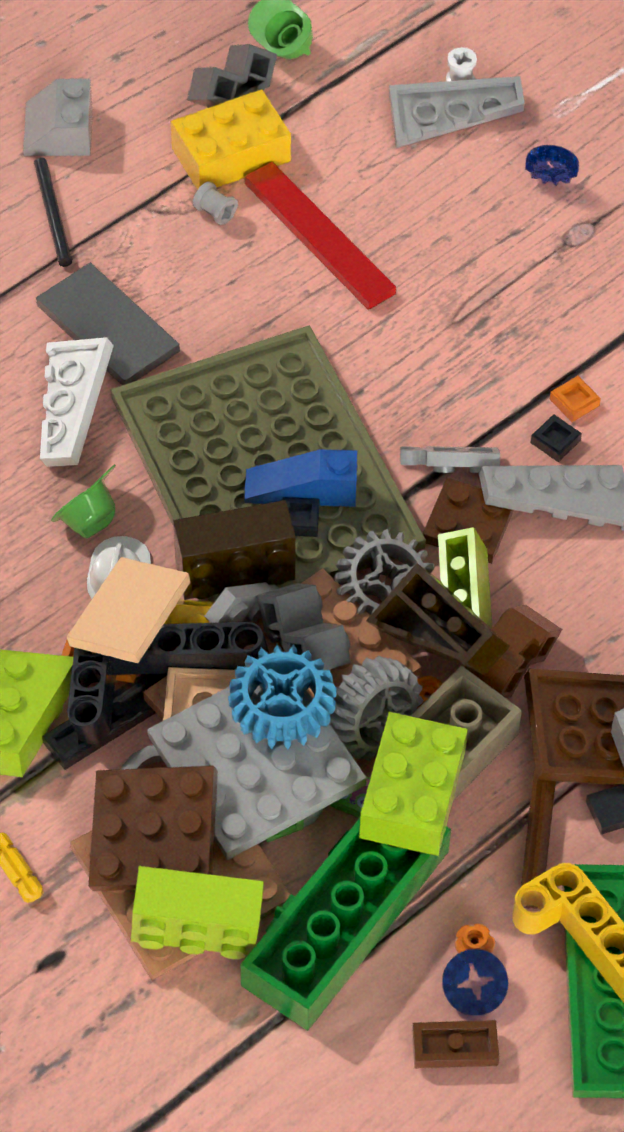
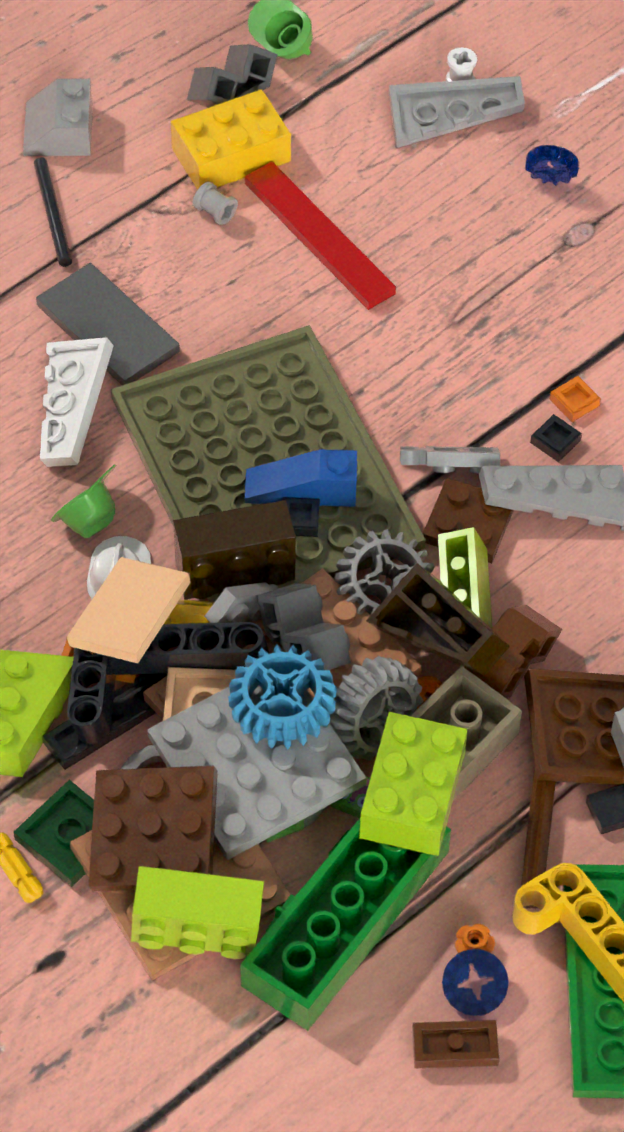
none -> dark green plate [13,780,94,887]

